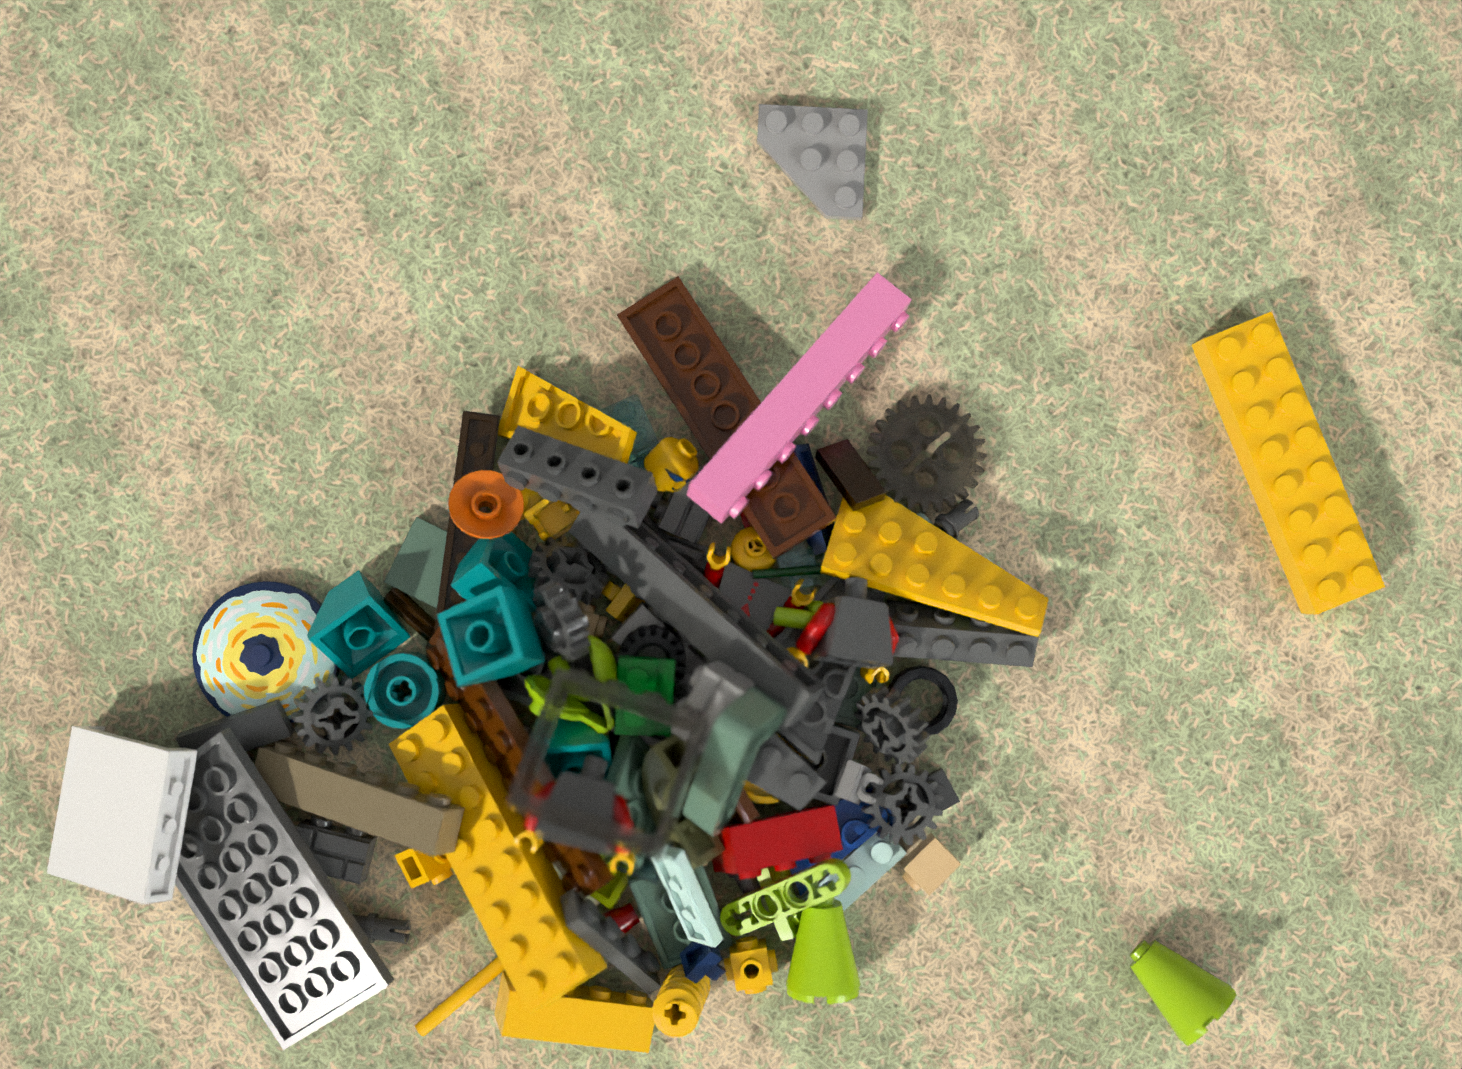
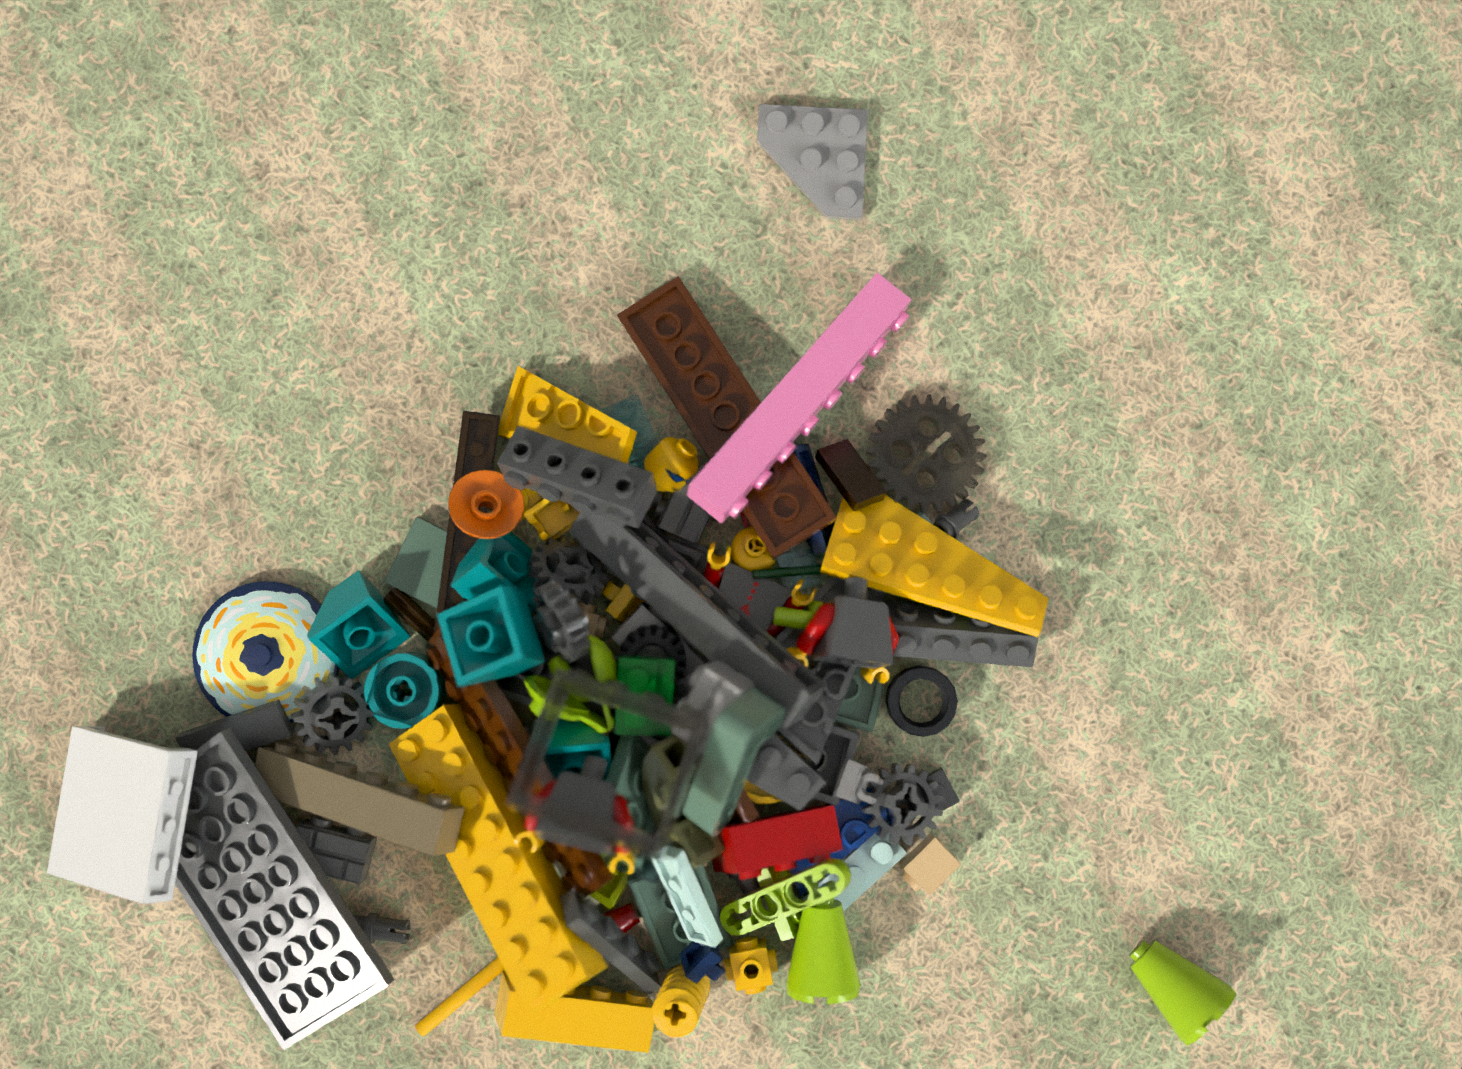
yellow brick [394,848,453,888] -> none
dark grey gear [854,685,930,765] -> none
yellow brick [1191,311,1385,615] -> none

